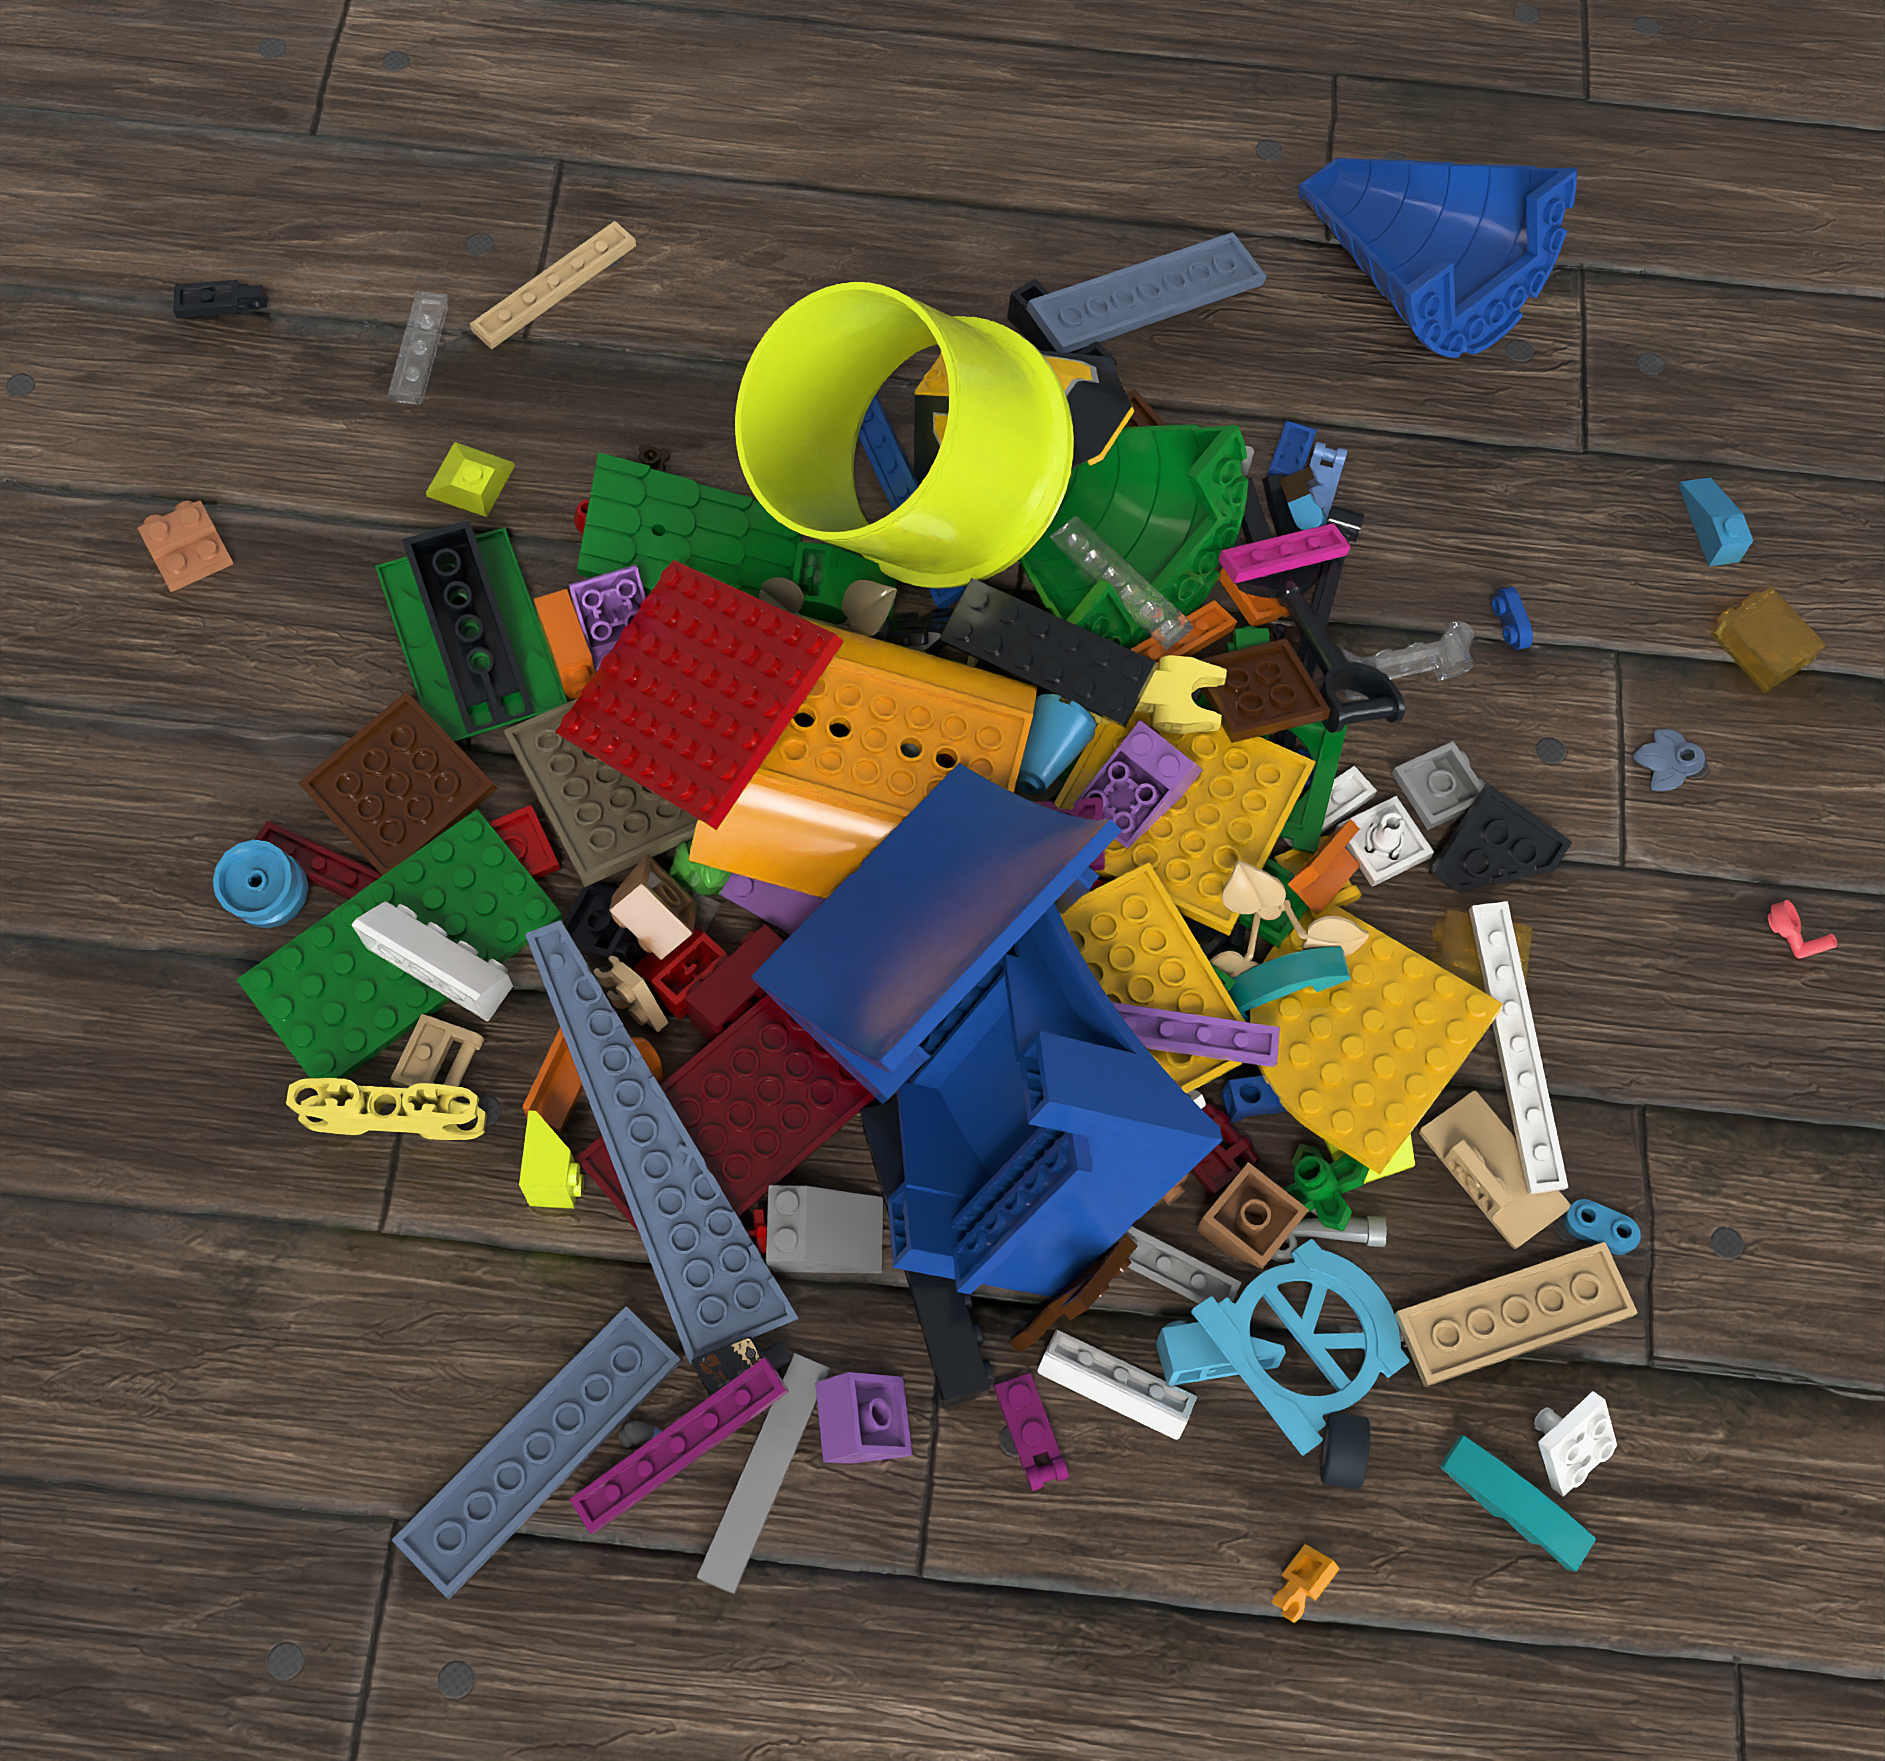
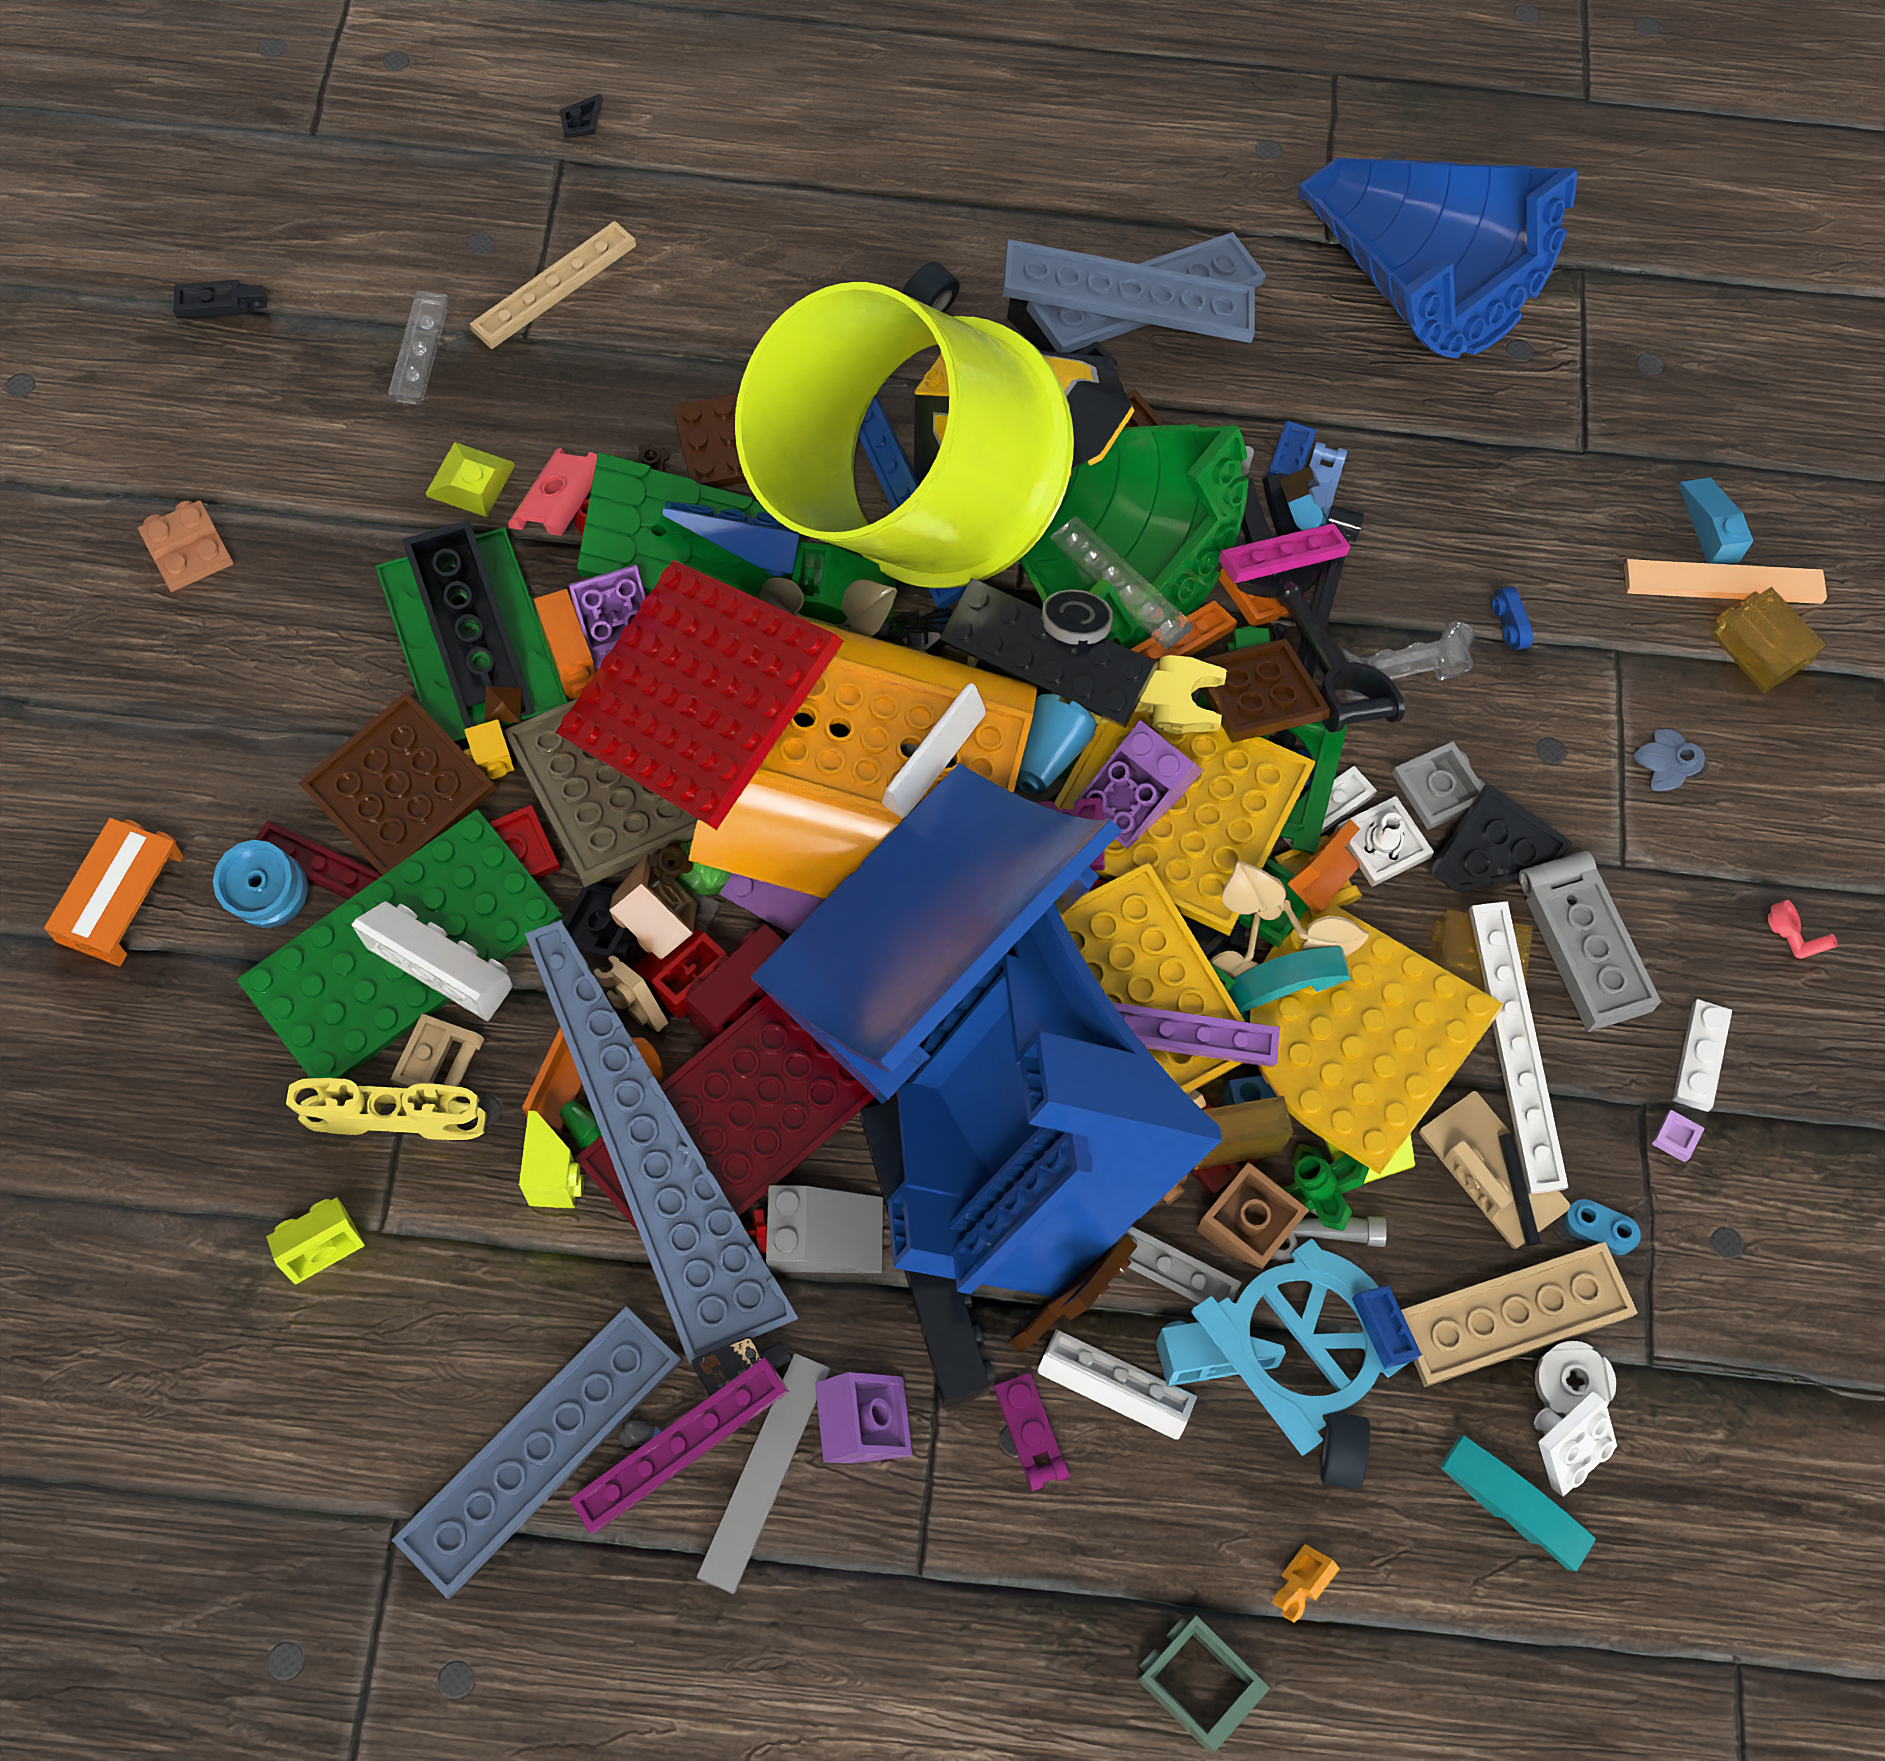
none -> orange panel [44,818,184,967]
none -> neon yellow slope [266,1197,365,1285]
none -> yellow brick [463,719,514,779]
none -> reddish brown slope [485,686,522,723]
none -> coral piece [508,448,597,536]
none -> black piece [559,94,602,138]
none -> green cone [559,1100,602,1151]
none -> dark brown plate [649,842,693,885]
none -> blue wedge [662,501,799,576]
none -> reddish brown plate [673,394,747,488]
none -> white slope [882,683,986,819]
none -> black wheel [902,262,960,313]
none -> sand blue plate [1002,239,1255,343]
none -> tile [1041,589,1112,645]
none -> sand green window [1137,1615,1270,1753]
none -> clear yellow brick [1193,1096,1293,1170]
none -> blue plate [1352,1285,1422,1369]
none -> black bar [1498,1133,1541,1246]
none -> light grey hinge [1519,851,1661,1032]
none -> white plate [1535,1341,1616,1418]
none -> light nougat tile [1624,559,1827,604]
none -> lavender plate [1652,1110,1705,1162]
none -> white plate [1672,999,1732,1112]

